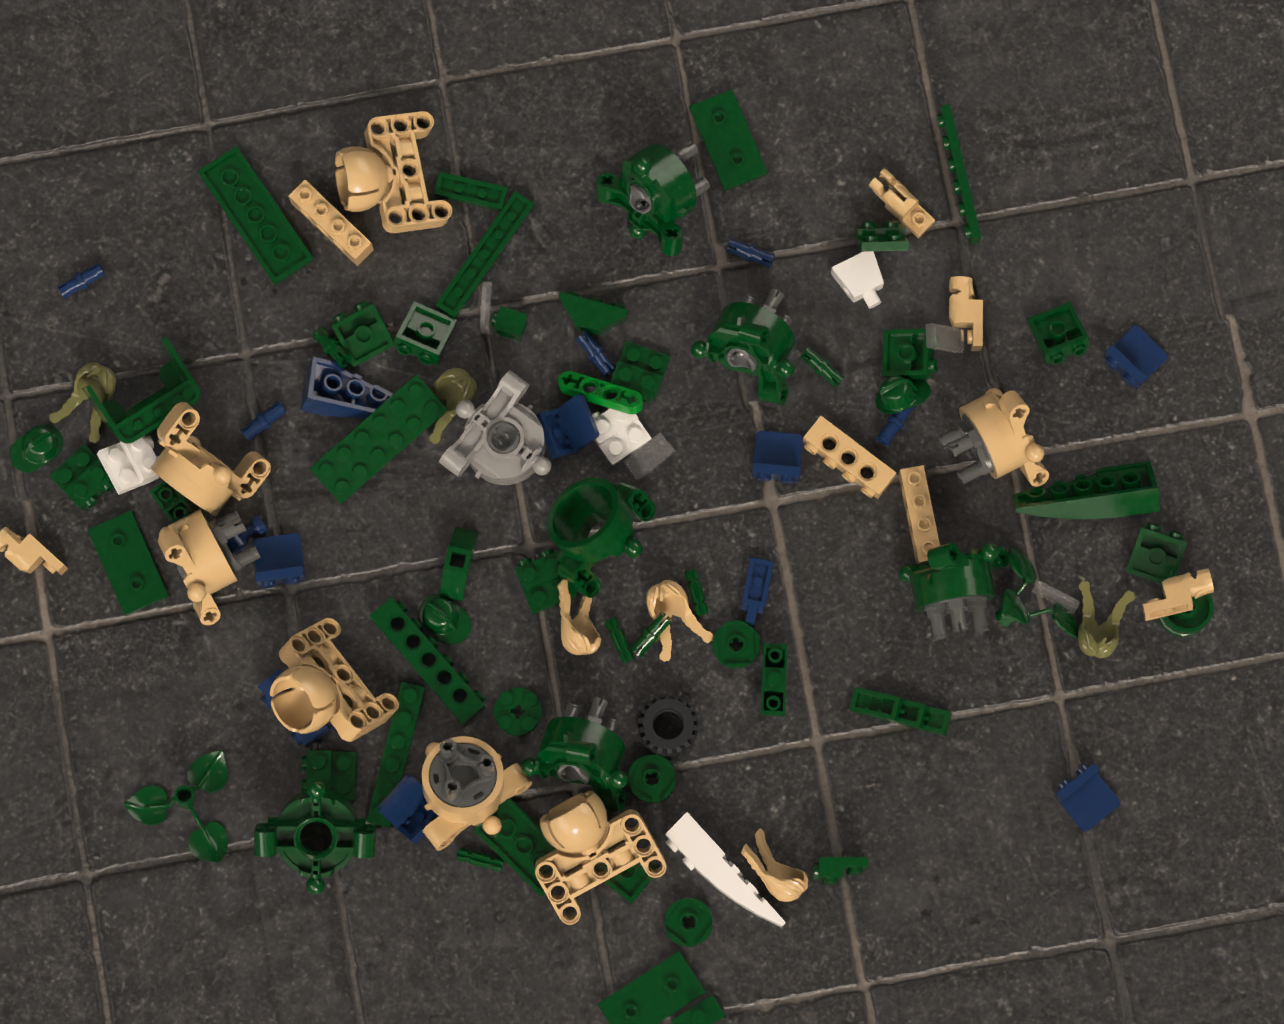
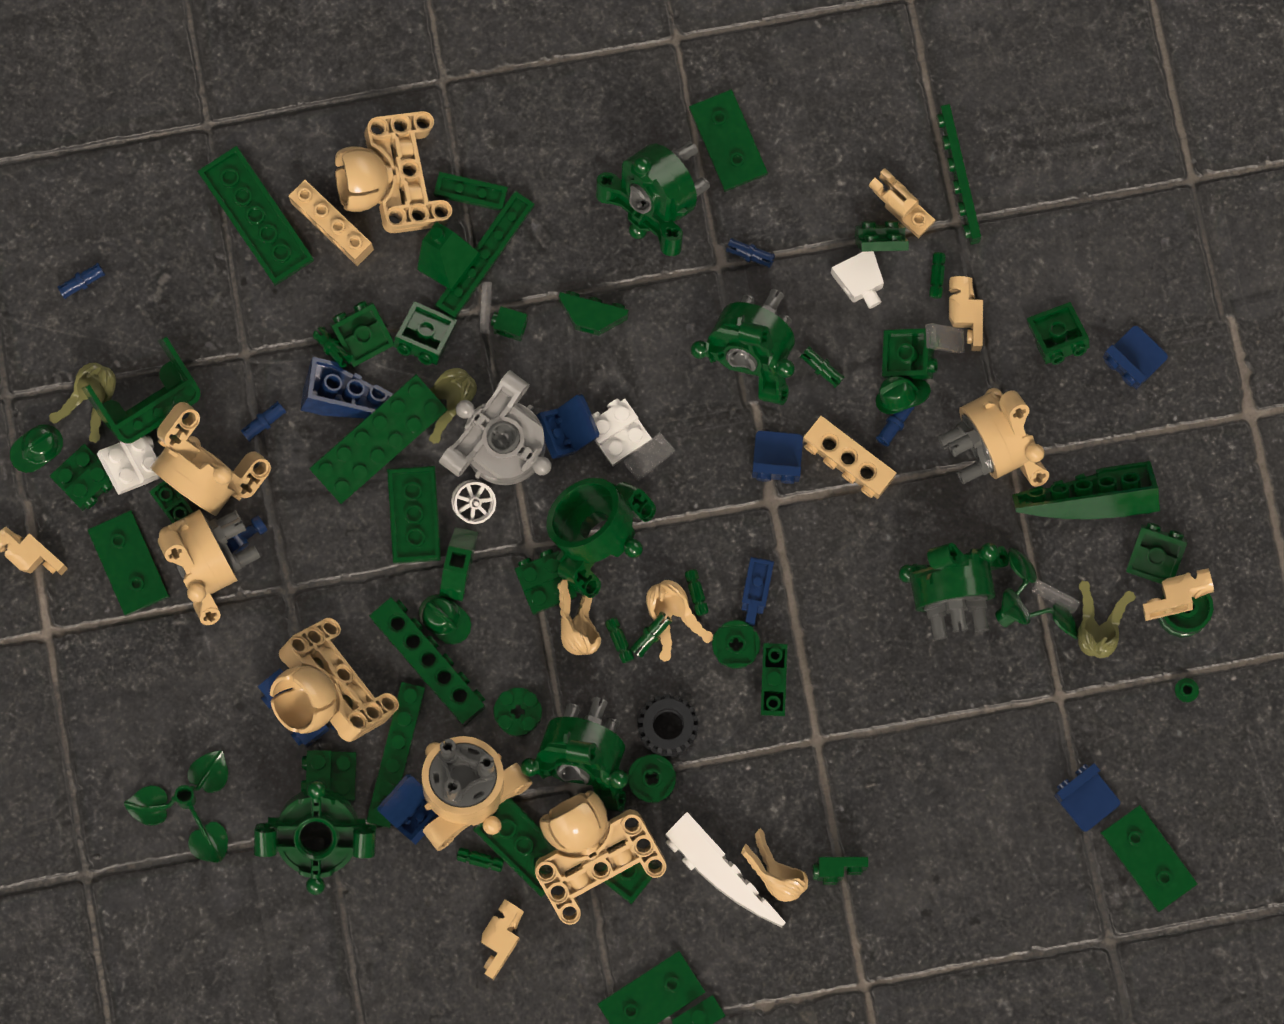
dark blue bracket [253,533,306,588] -> none
green beam [558,371,643,415] -> none
dark blue pin [576,331,616,377] -> none
dark green plate [610,341,671,403] -> none
dark green plate [665,898,713,947] -> none
dark green slope [849,687,952,736] -> none
tan brick [898,465,940,565] -> none
none -> dark green plate [387,466,441,564]
none -> dark green slope [417,221,481,291]
none -> white wheel [451,479,496,524]
none -> tan plate [481,899,524,980]
none -> dark green axle [929,252,946,299]
none -> dark green plate [1100,805,1198,912]
none -> dark green plate [1175,678,1199,703]

